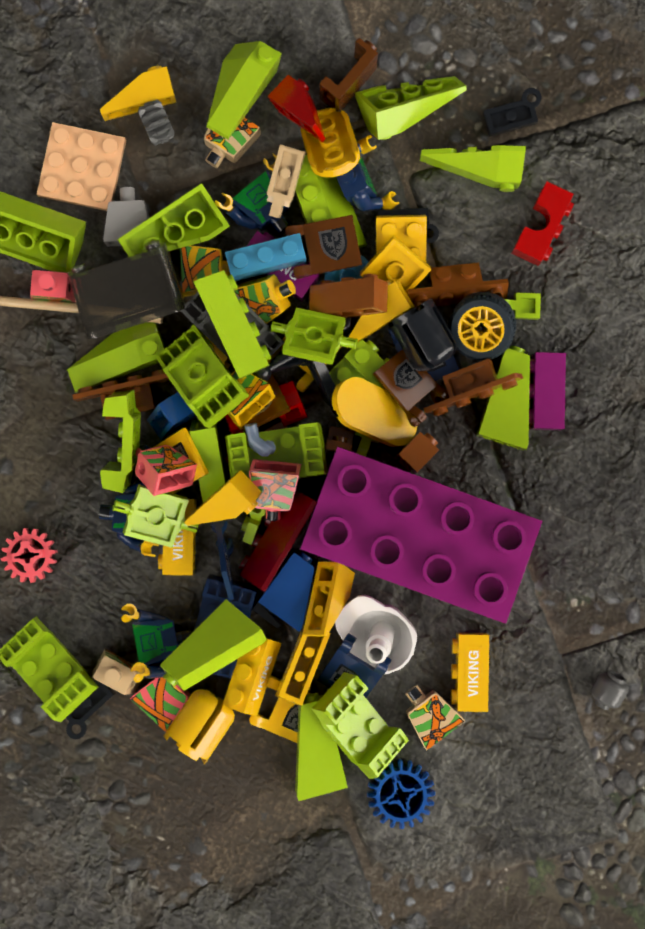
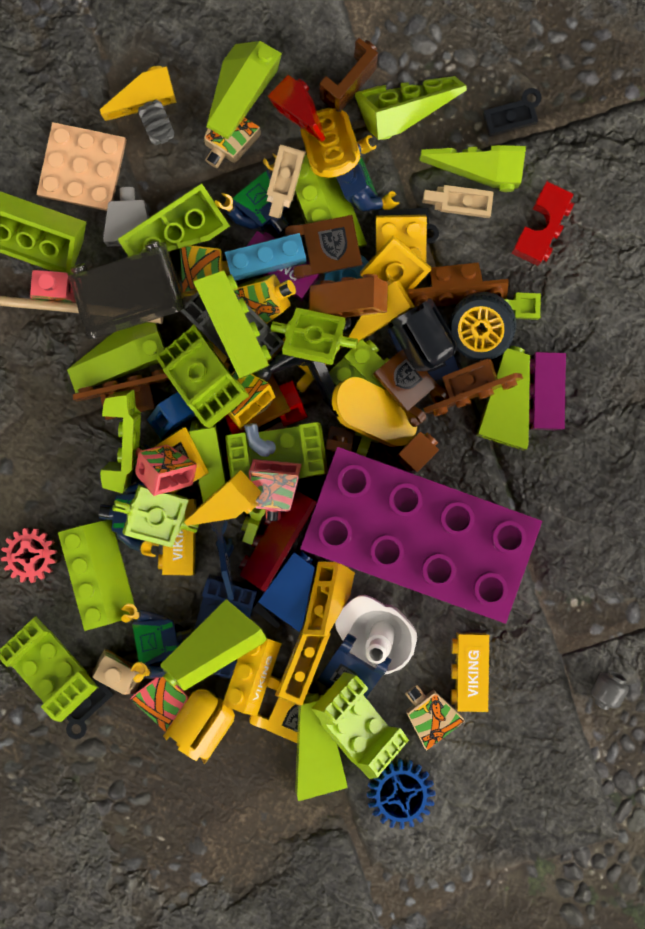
none -> lime slope [58,520,135,631]
none -> tan hinge [422,185,494,218]

